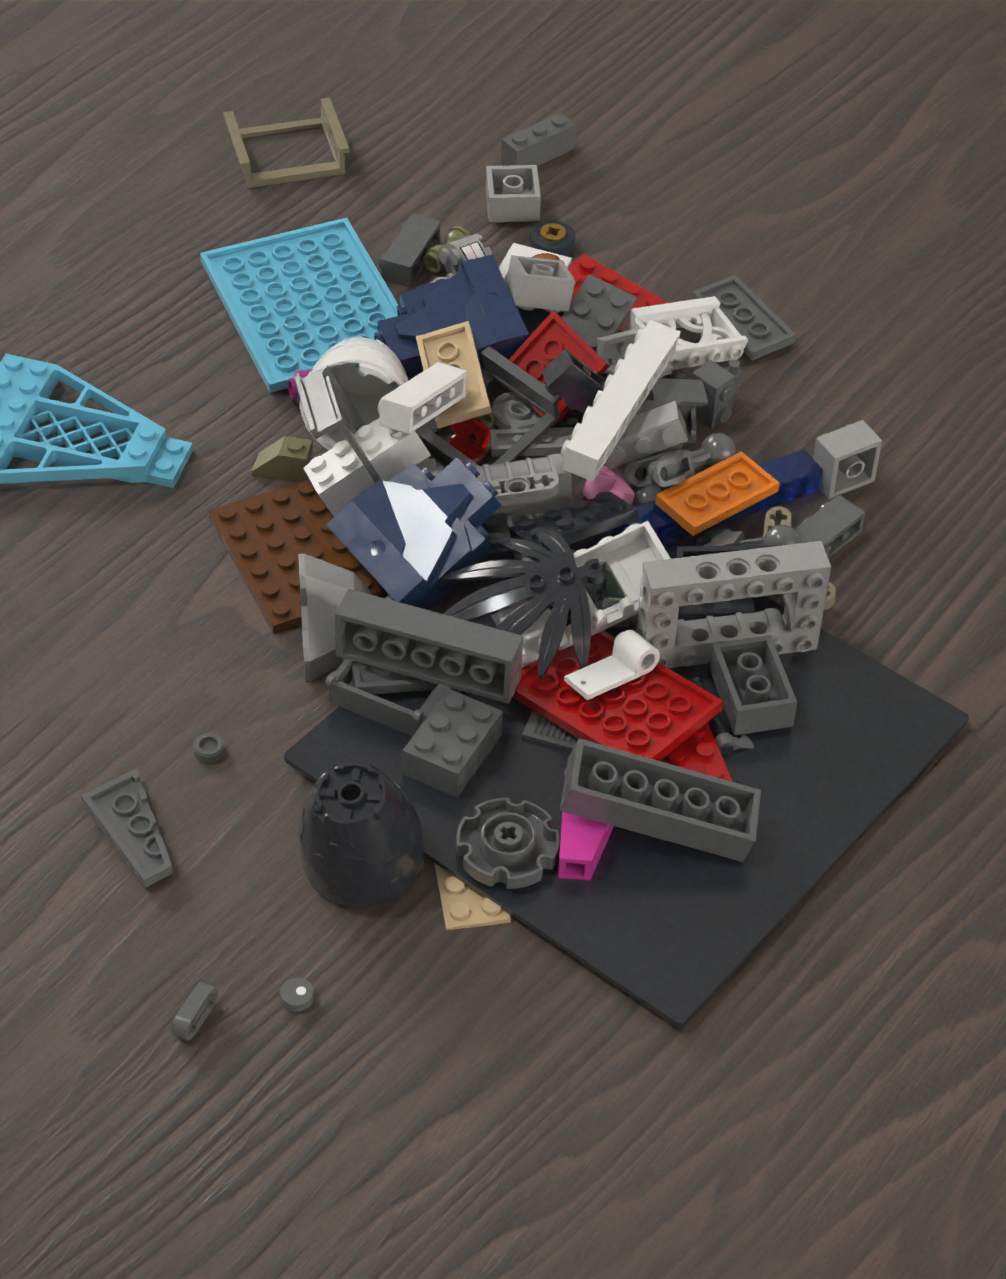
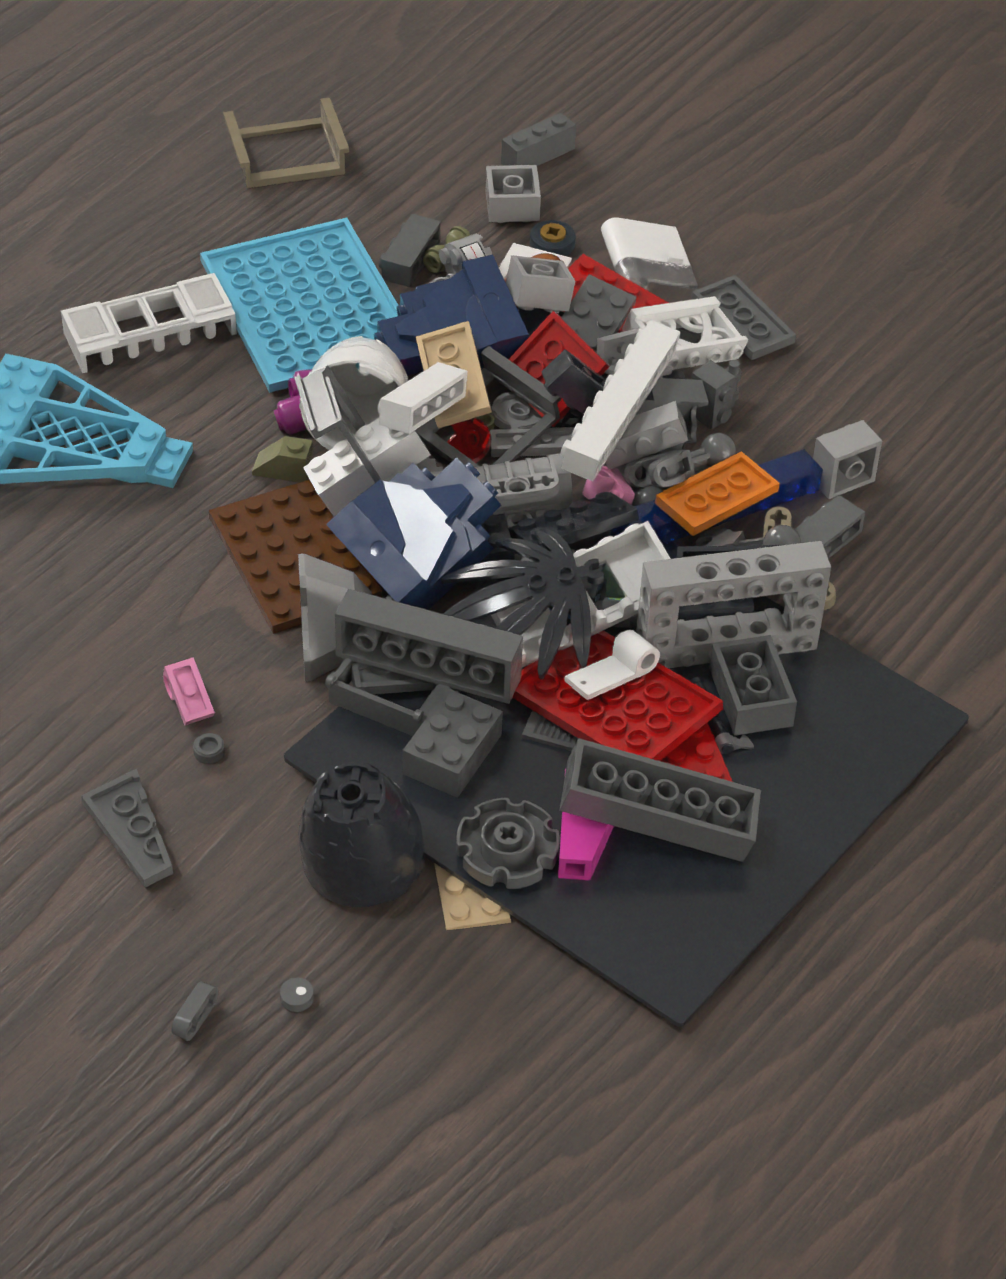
none -> white window [61,273,237,373]
none -> bright pink plate [163,657,215,725]
none -> magenta head [273,395,307,435]
none -> white door [601,218,698,290]

